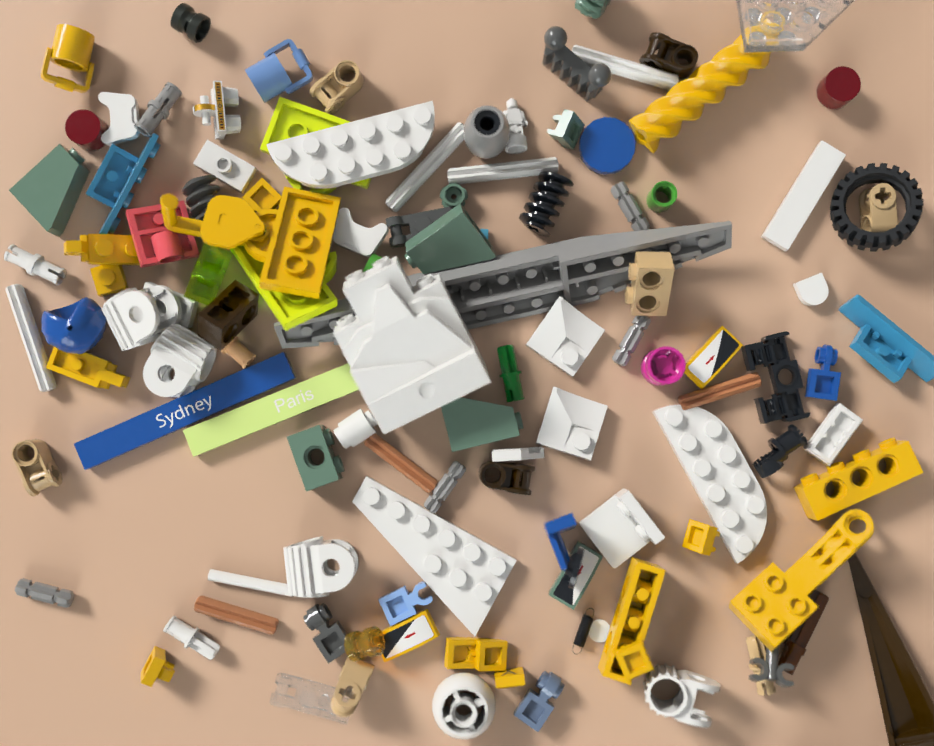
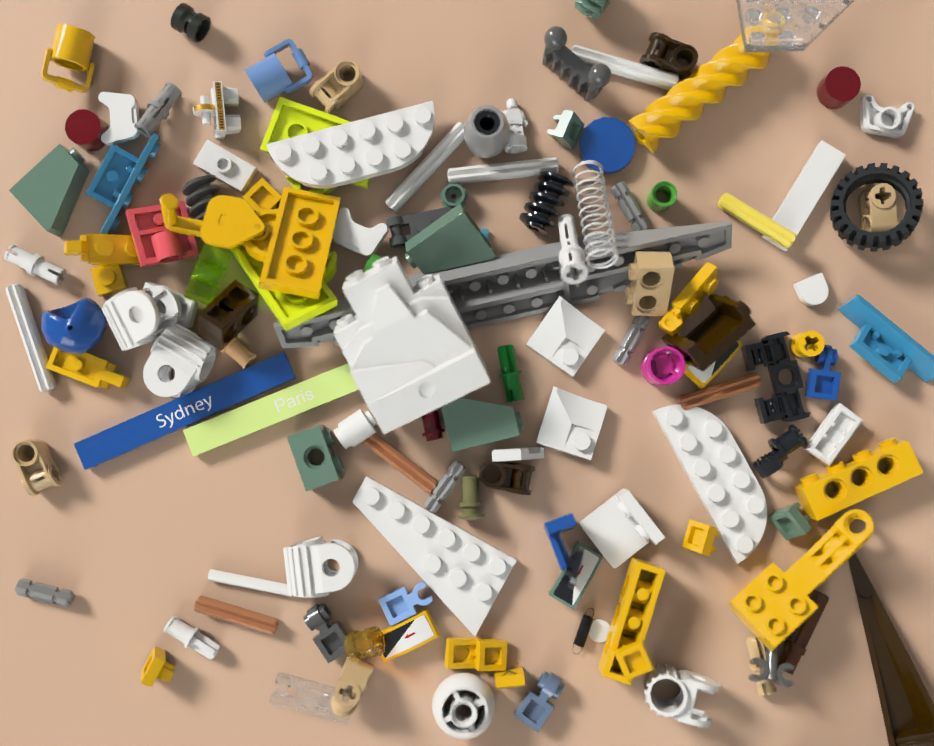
none -> dark red pin [421,409,445,441]
none -> olive pin [457,476,485,520]
none -> white pin [557,214,588,284]
none -> white piece [572,160,619,269]
none -> yellow hinge [658,262,719,336]
none -> dark brown panel [661,293,756,372]
none -> light yellow axle [718,193,797,248]
none -> sand green tile [769,502,812,540]
none -> yellow bush [790,331,825,358]
none -> white piece [860,94,915,139]

